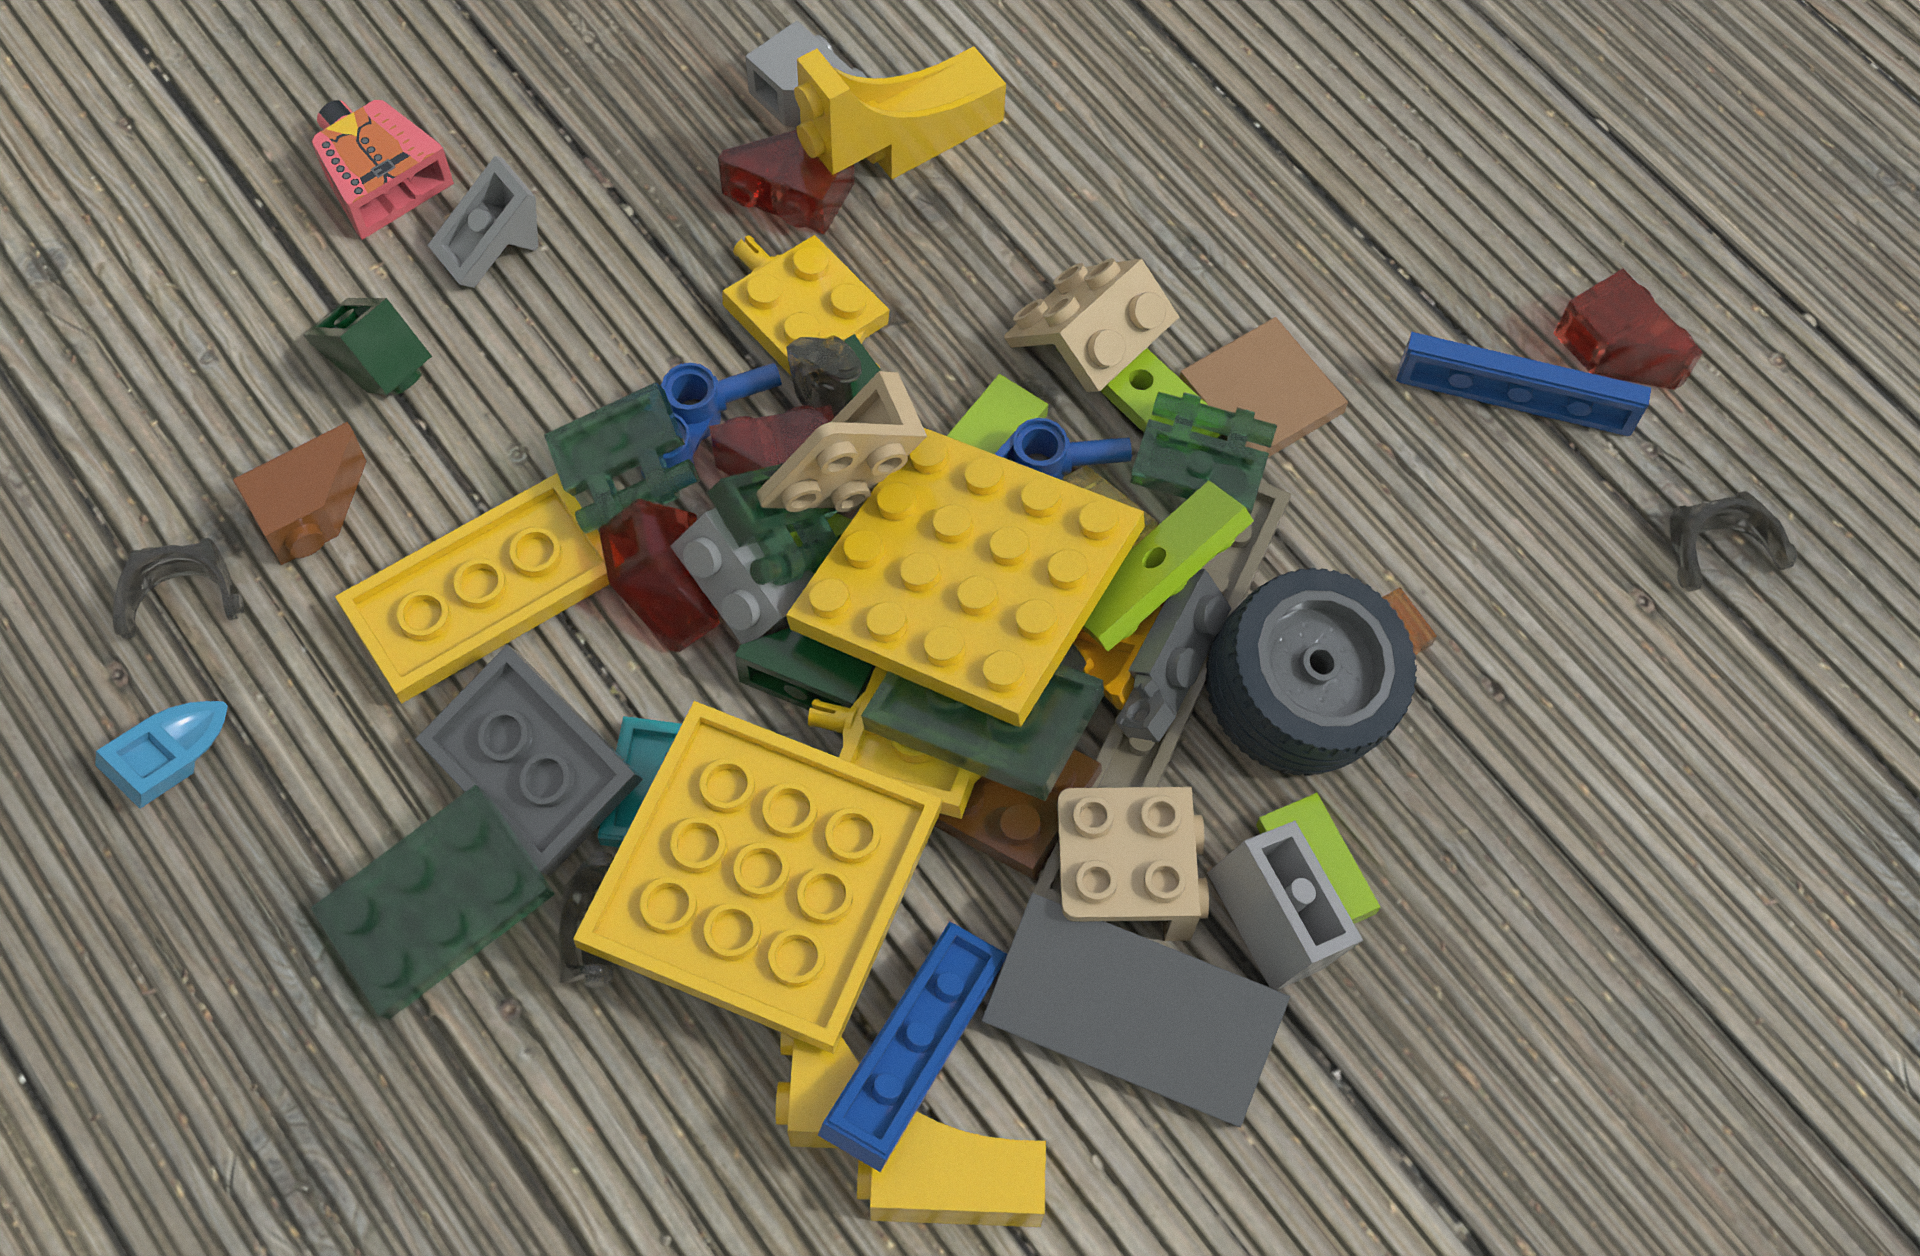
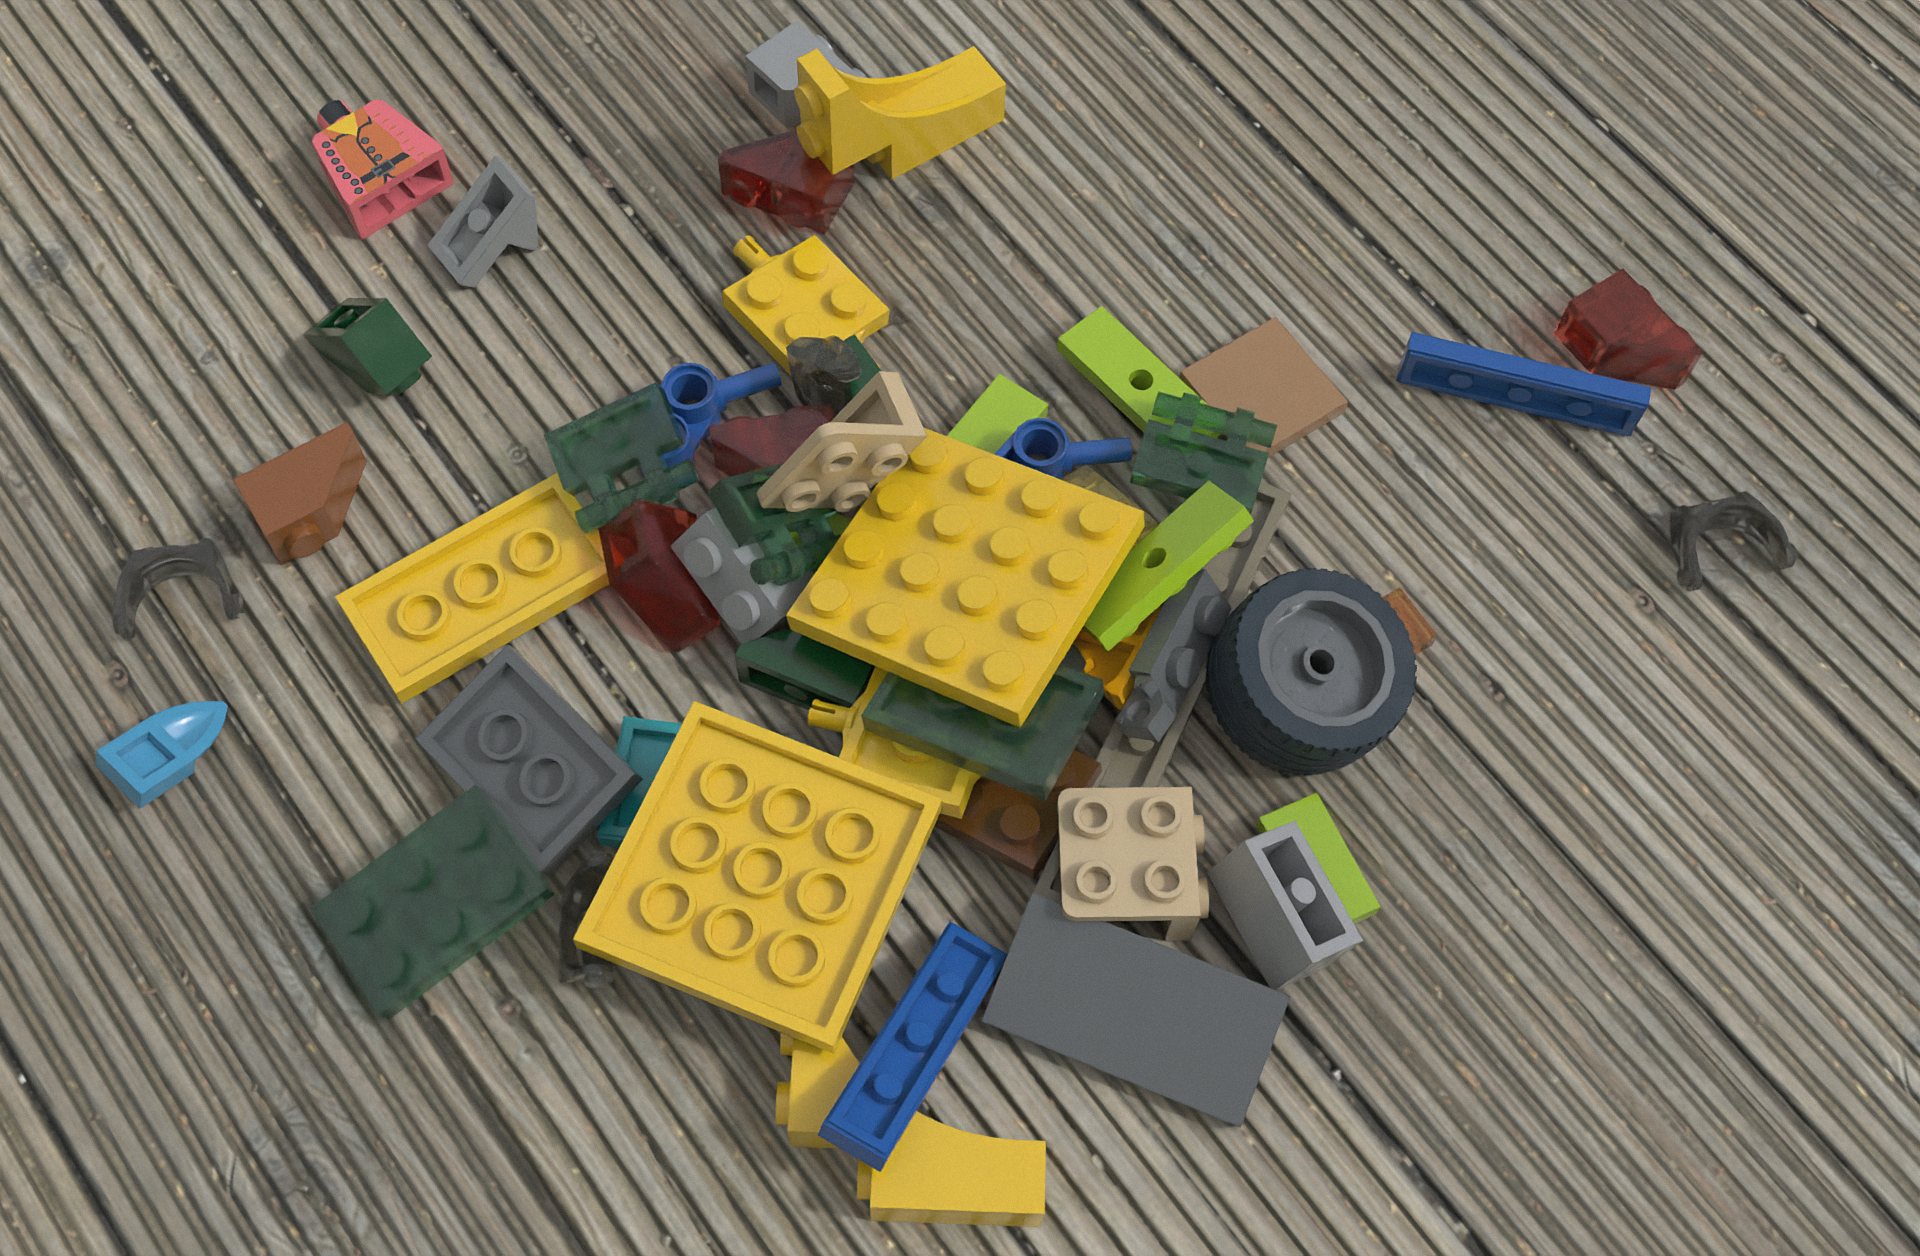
tan bracket [1004,258,1179,392] -> none

